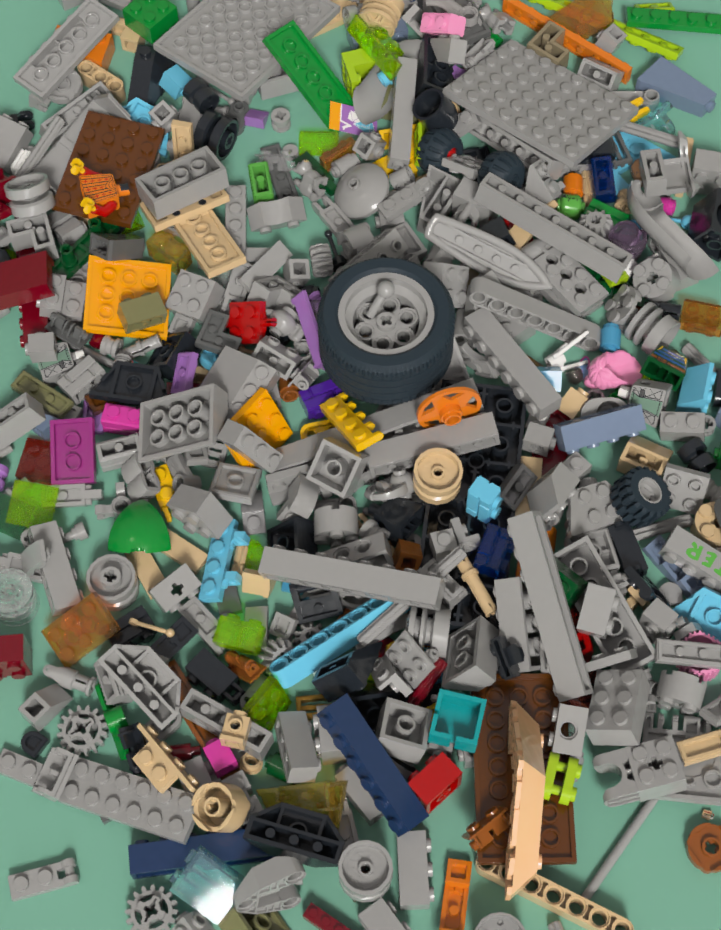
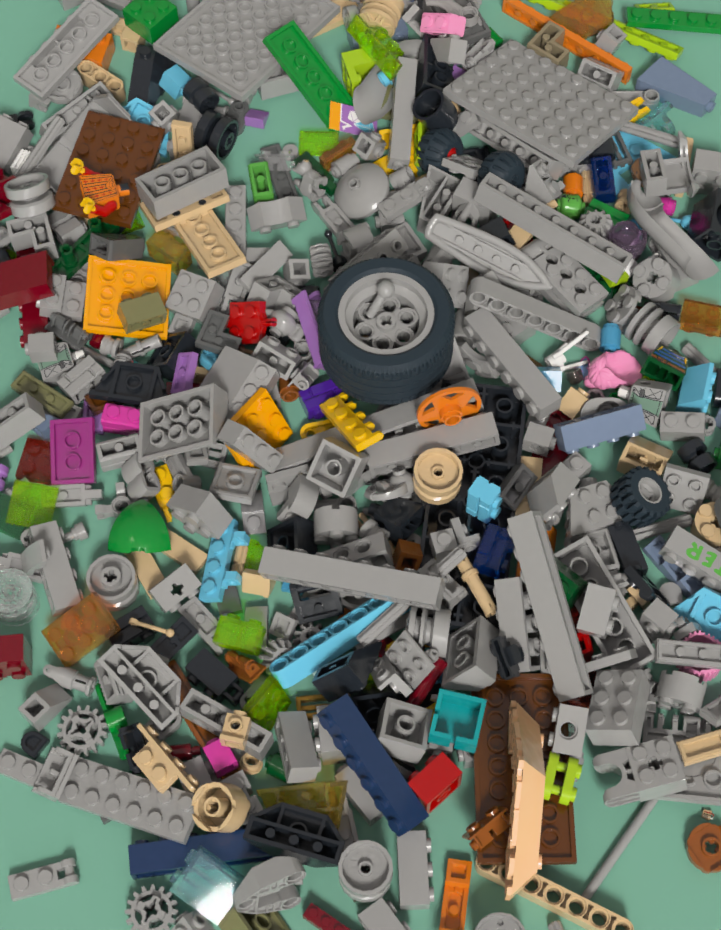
light grey wheel [271,107,291,133] -> none
light grey animal [479,3,516,35] -> none

